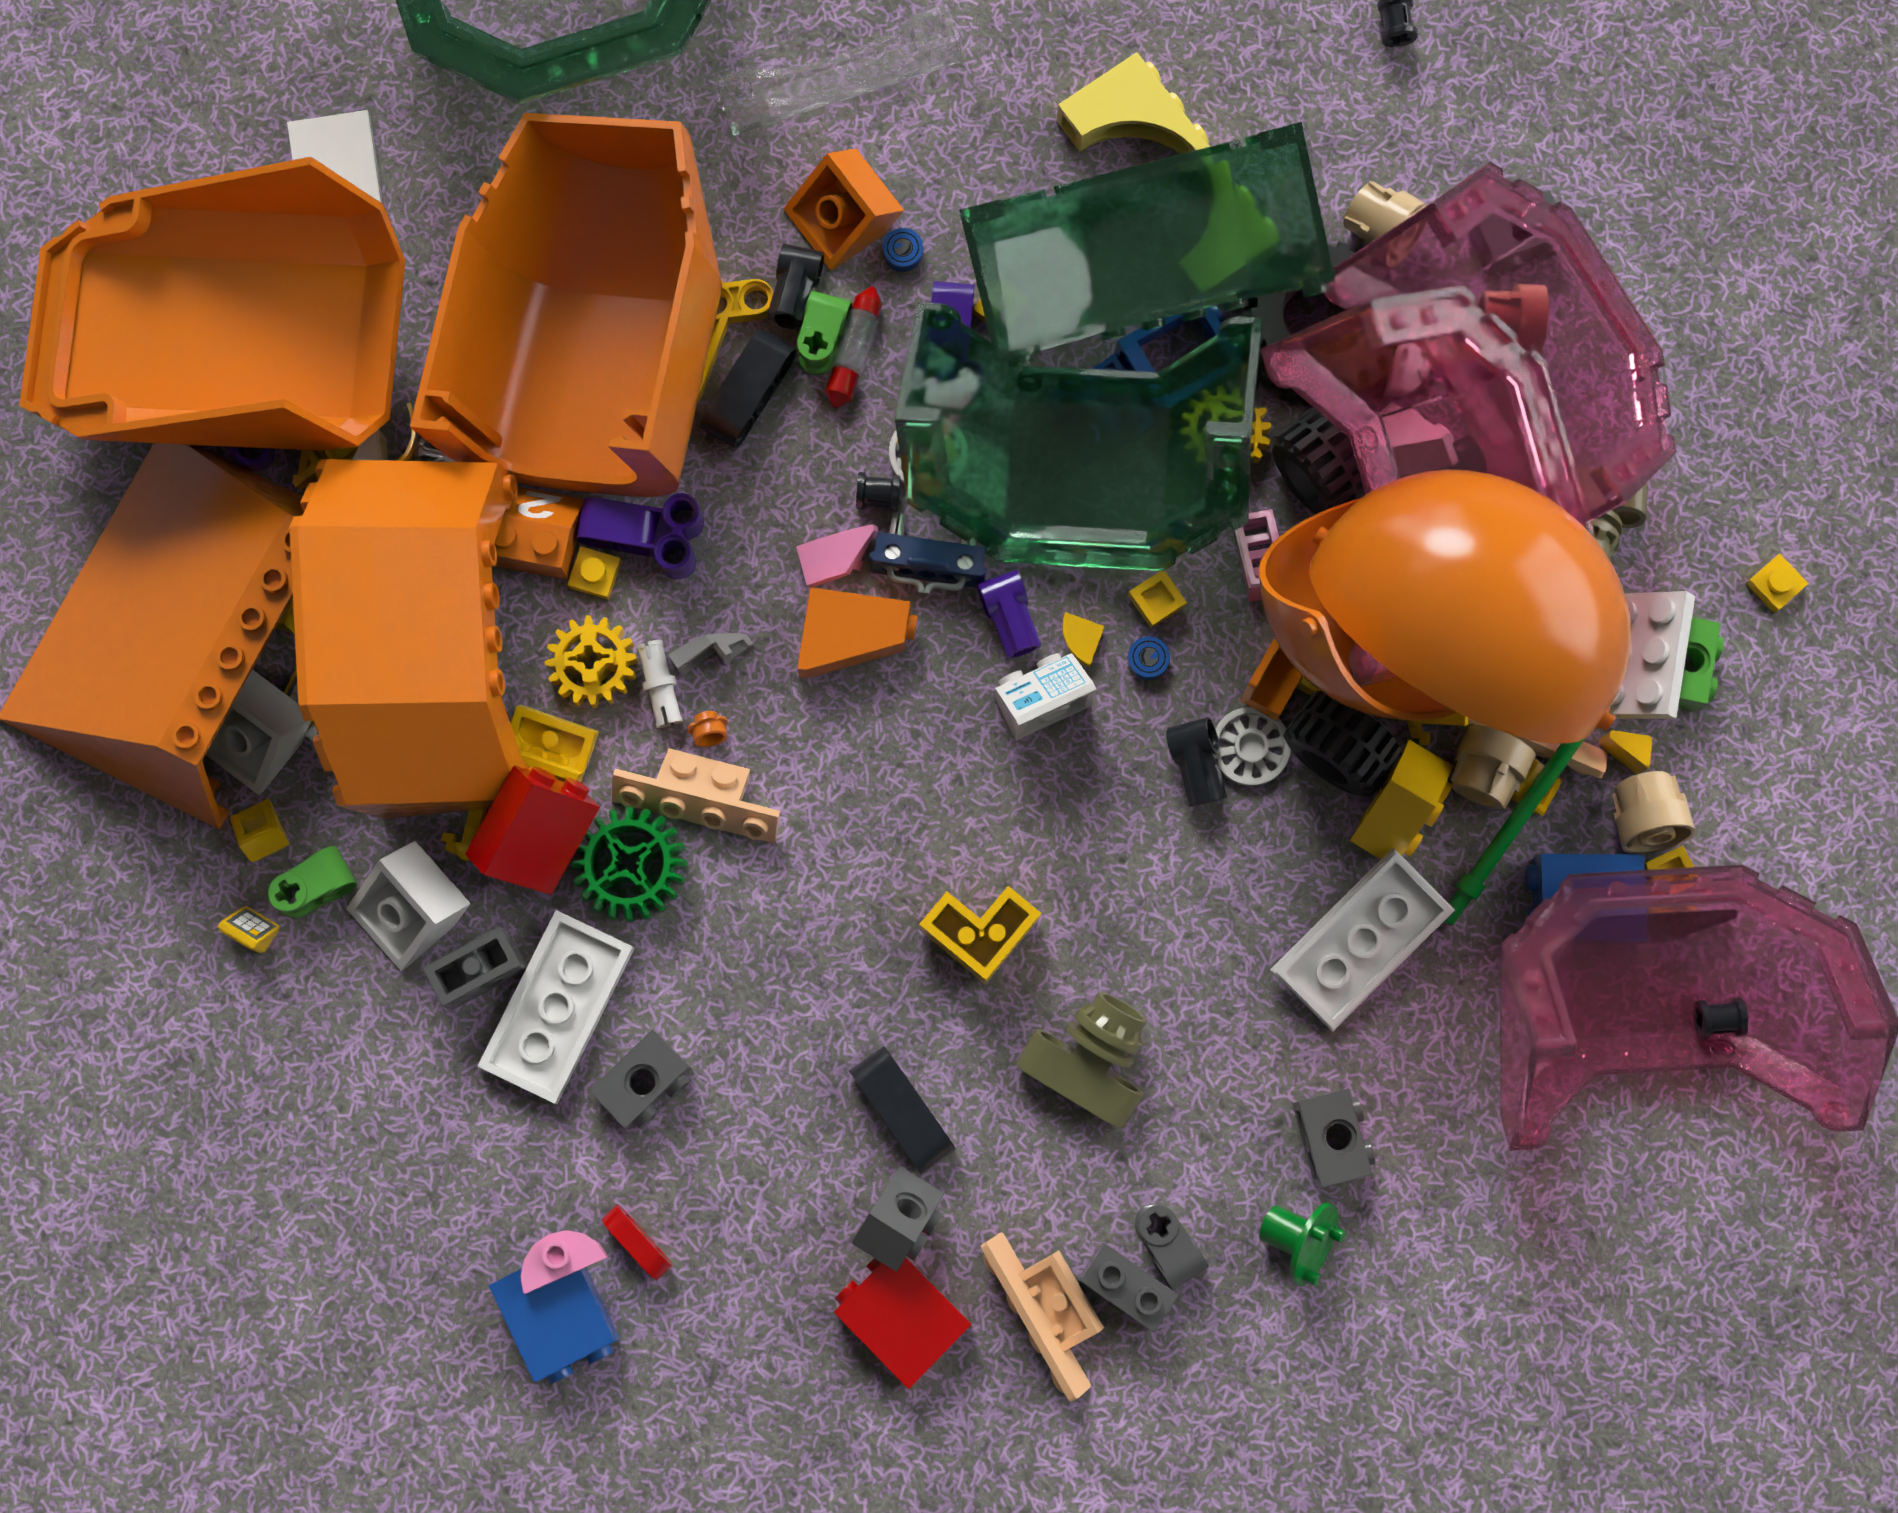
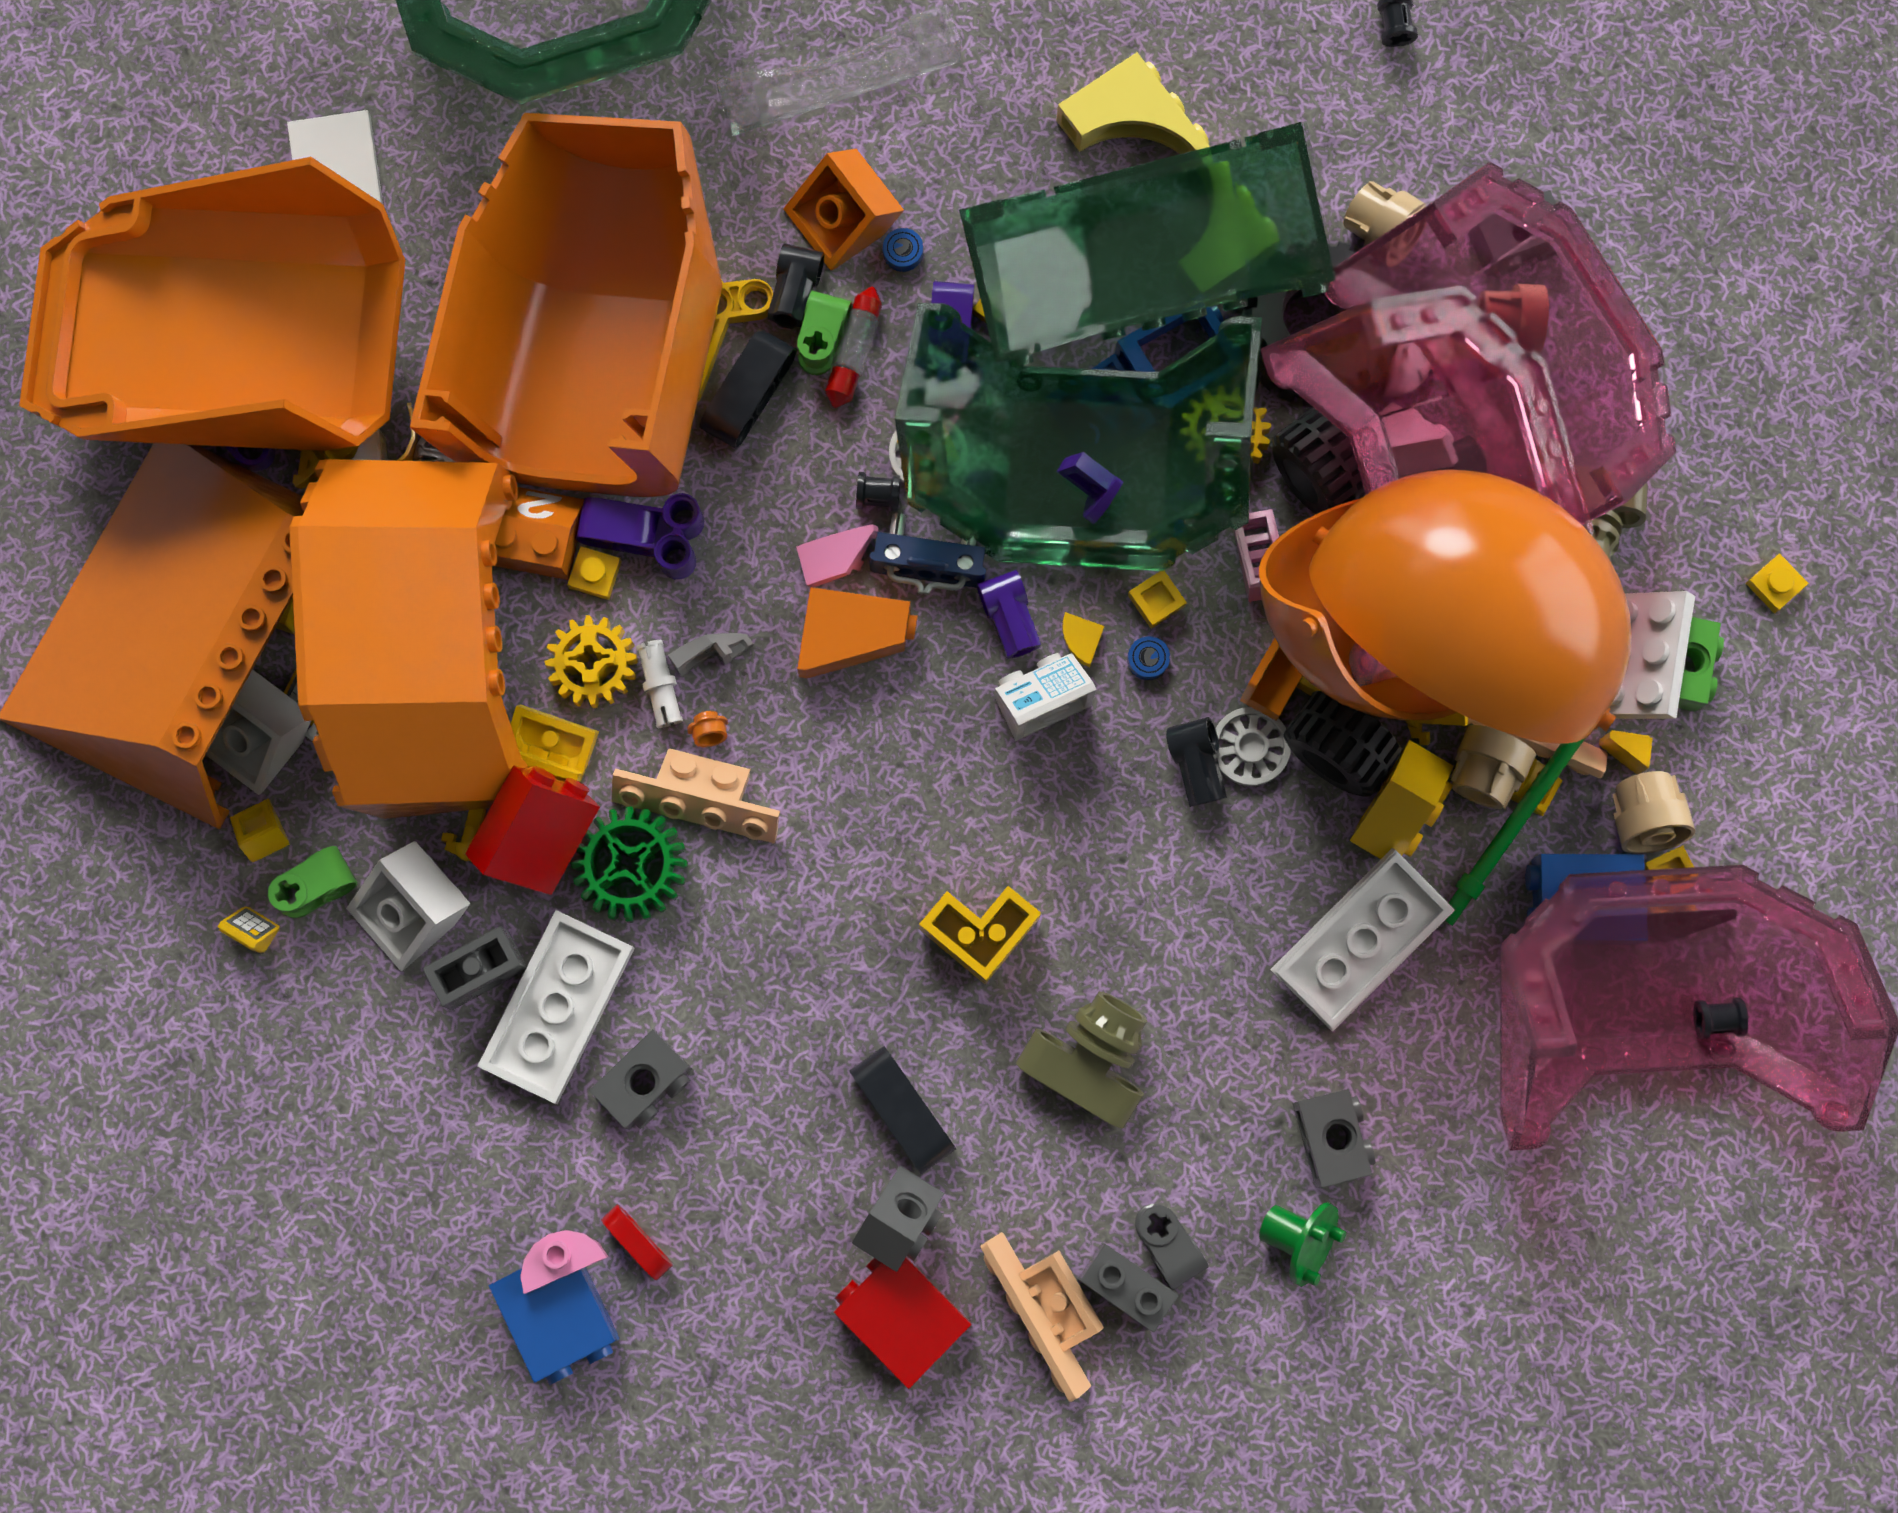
none -> dark purple tile [1057,452,1123,524]

